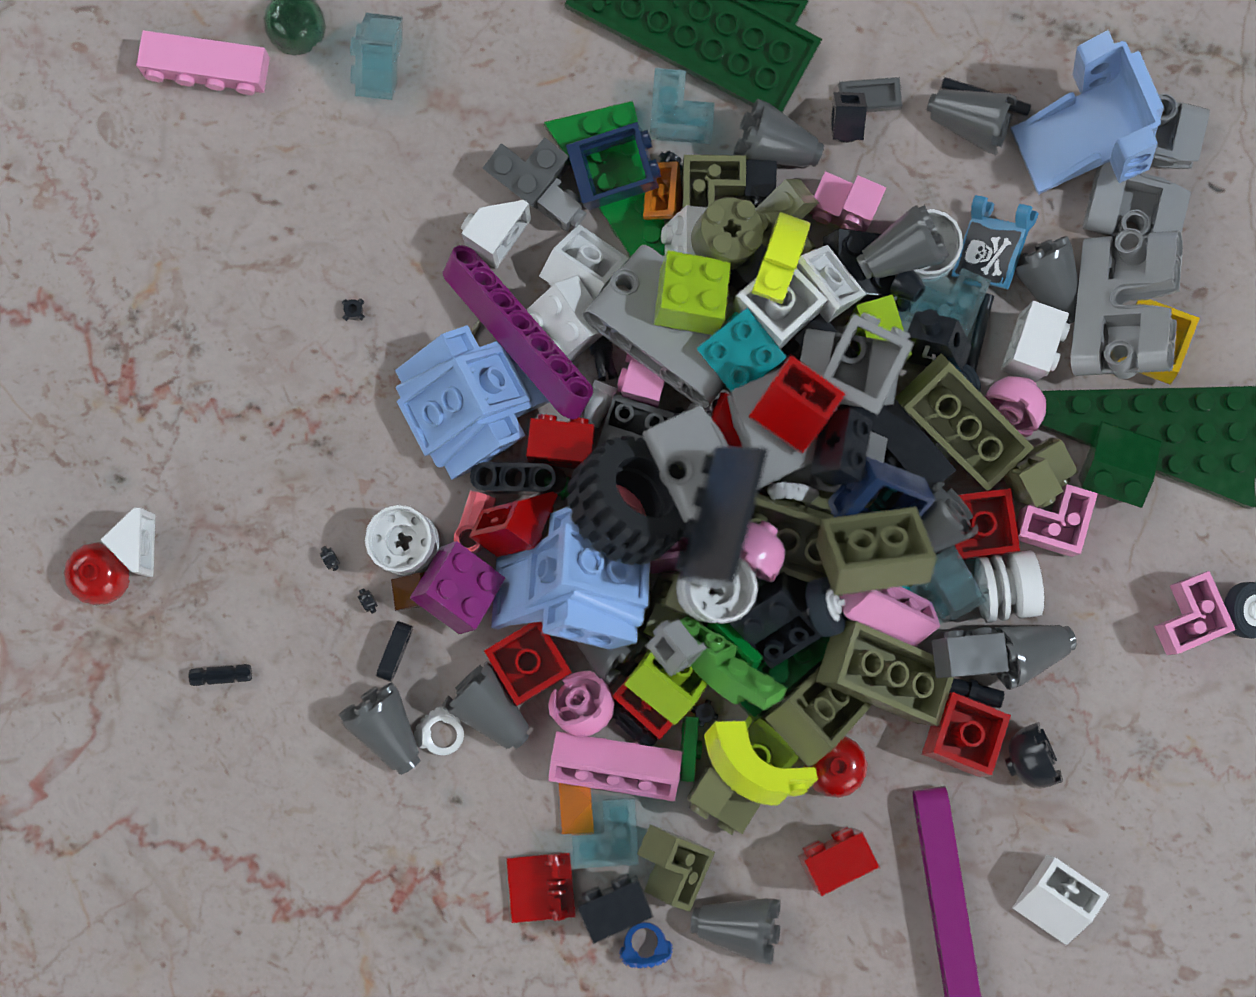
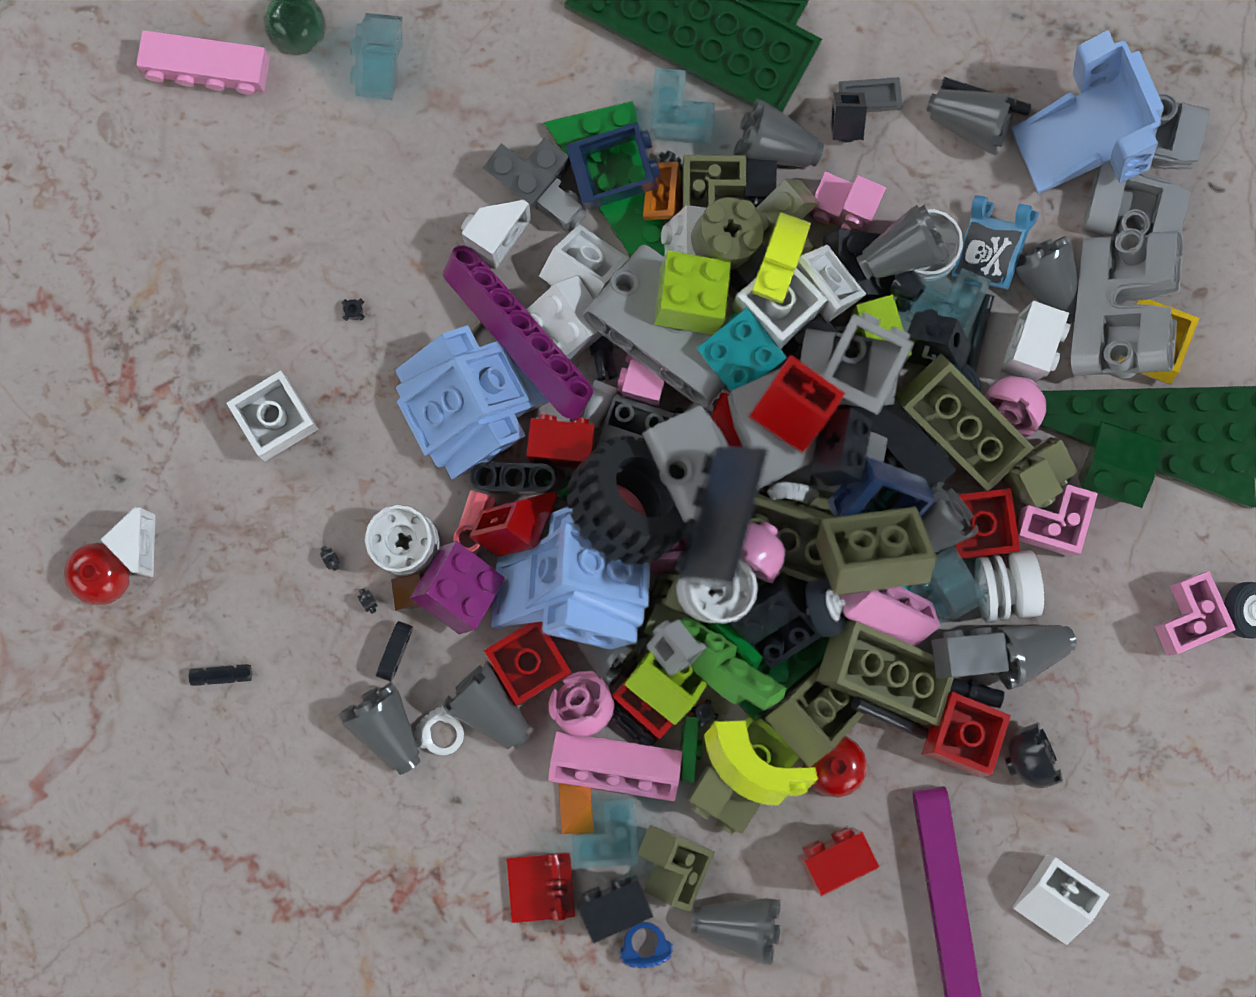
none -> white brick [226,370,318,461]
none -> black bar [852,697,929,739]

